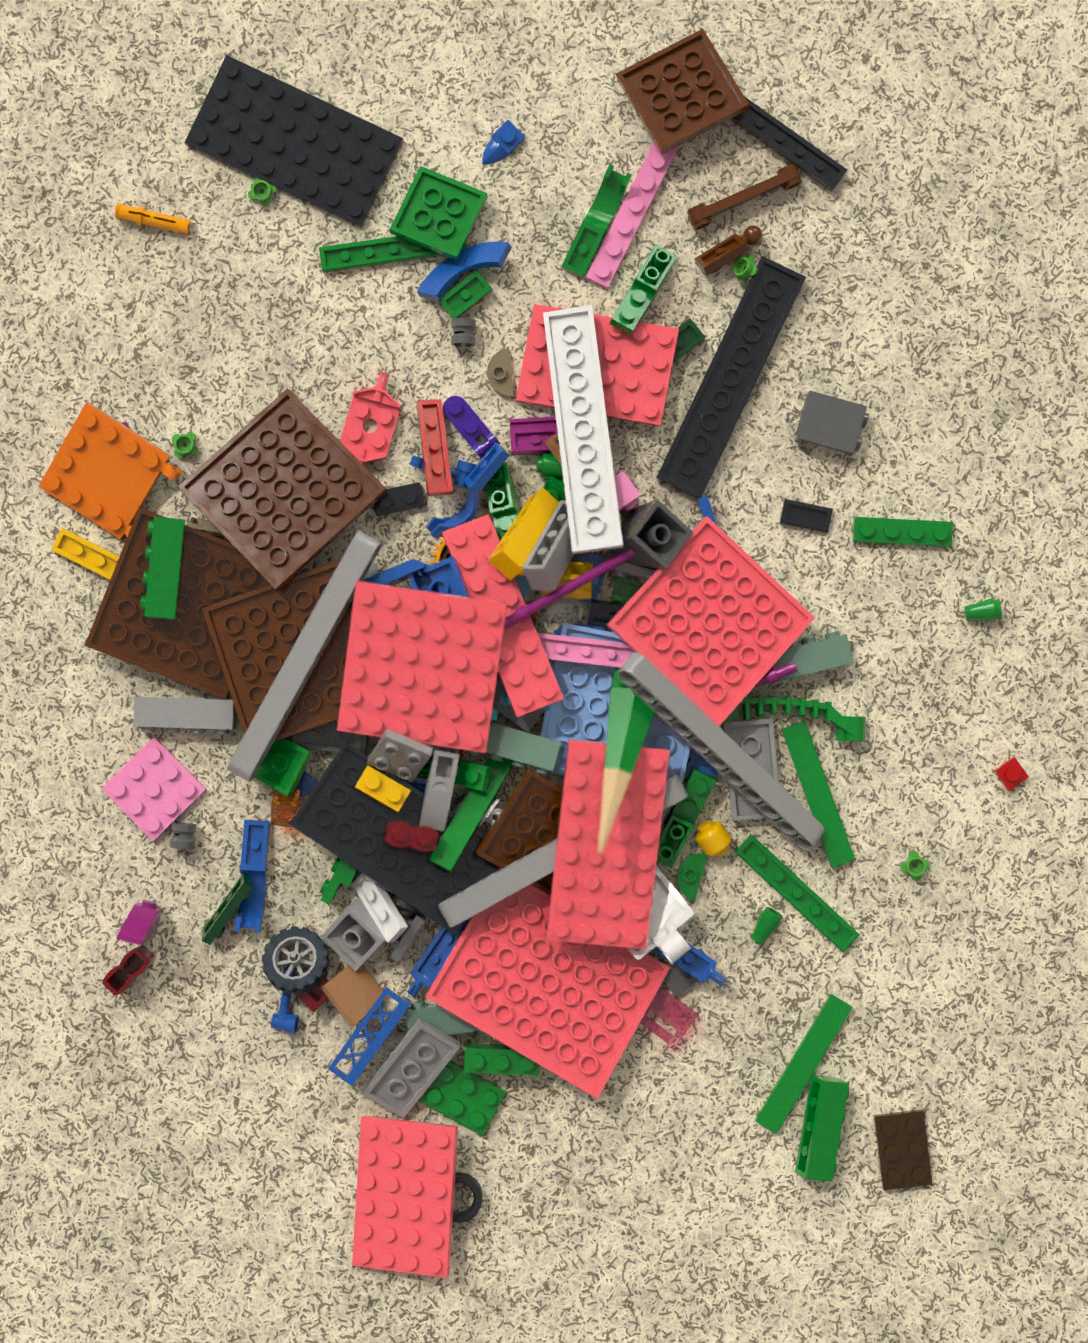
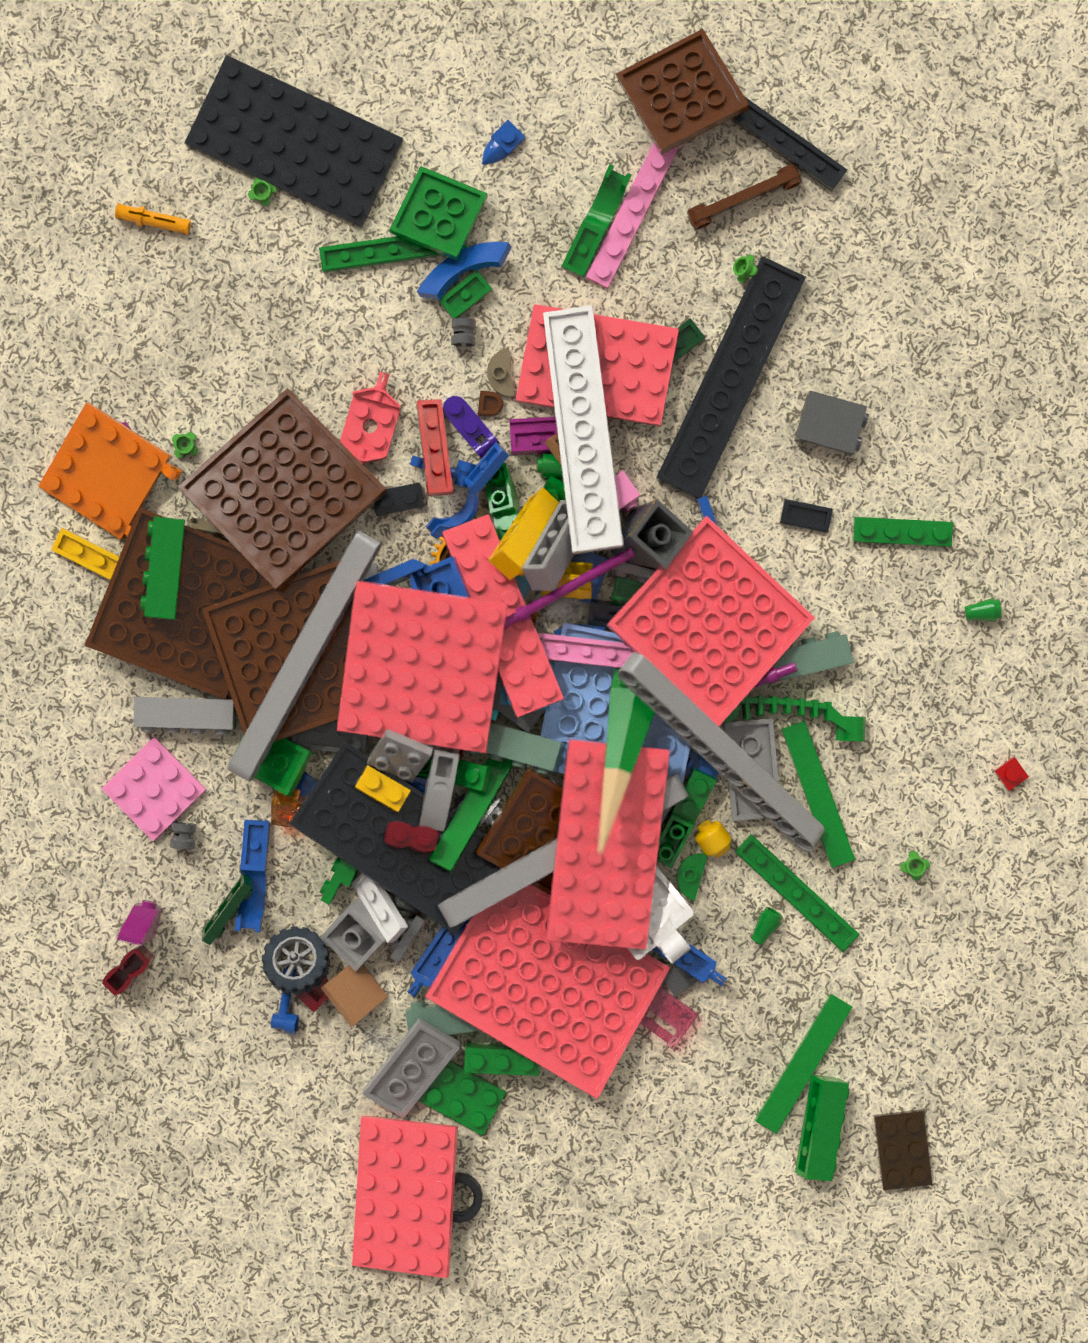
blue fence [328,987,411,1086] -> none
green slope [609,245,677,336] -> none
reddish brown plate [694,225,763,276] -> none
none -> reddish brown tile [478,390,503,417]

